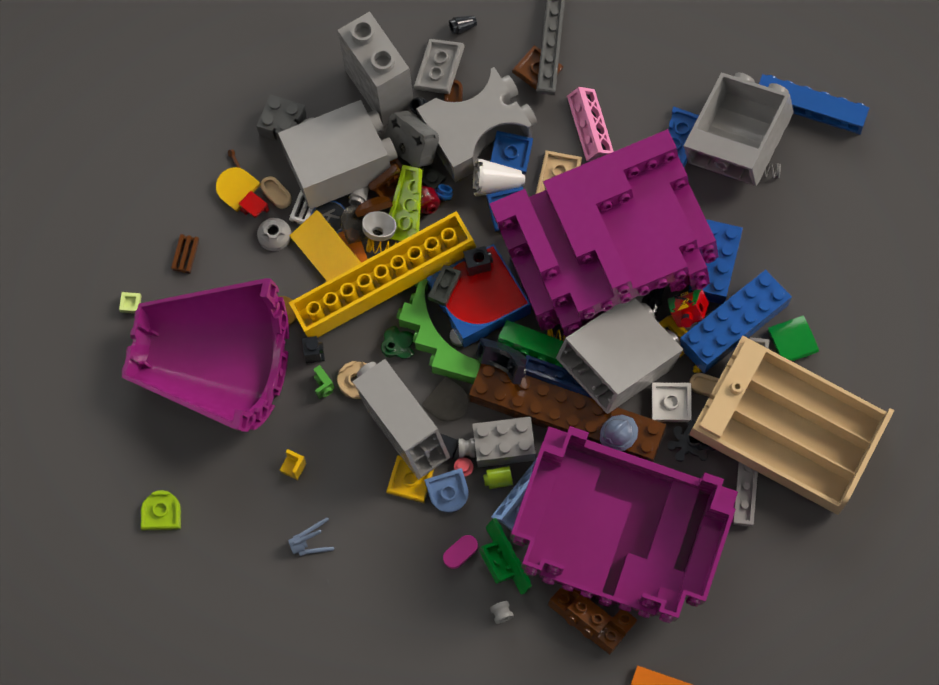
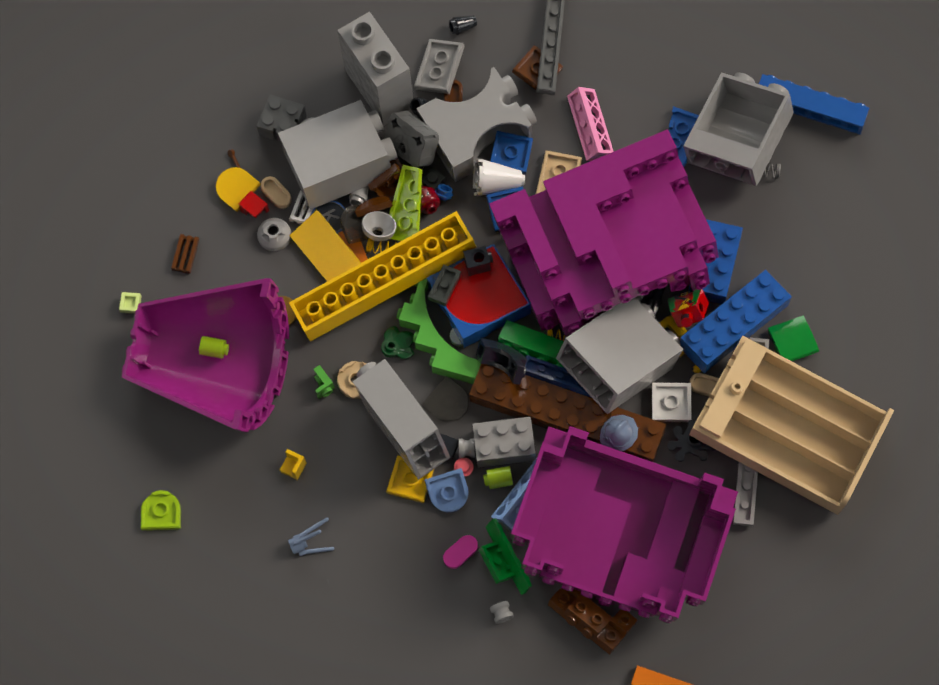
black brick [302,336,325,364] -> none
none -> lime brick [199,336,229,359]

